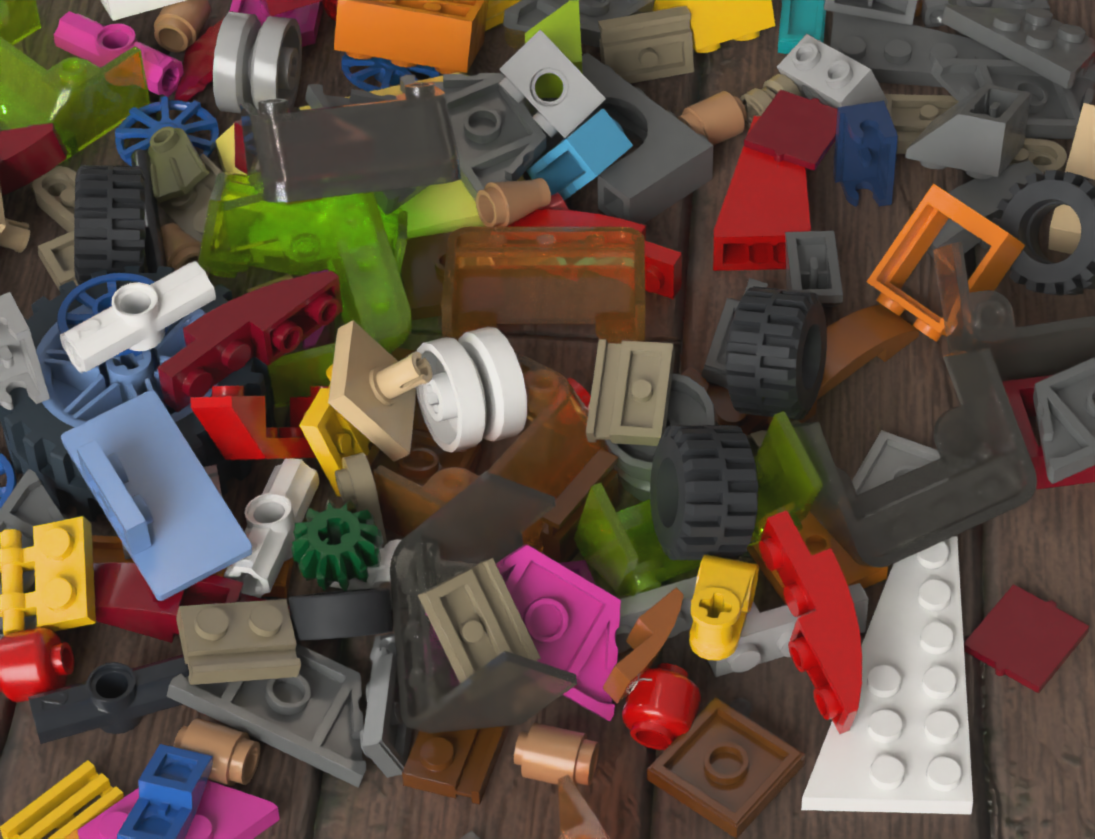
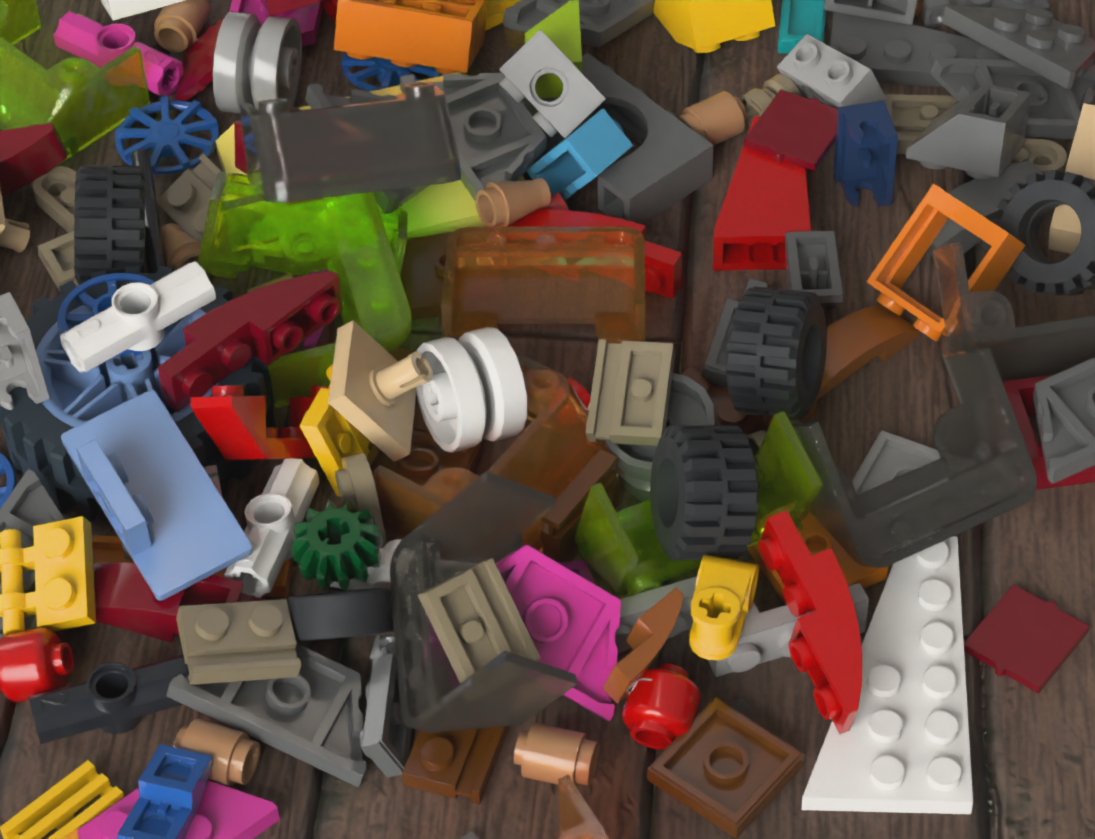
olive piece [148,126,209,203] -> none
dark tan plate [598,6,694,84] -> none

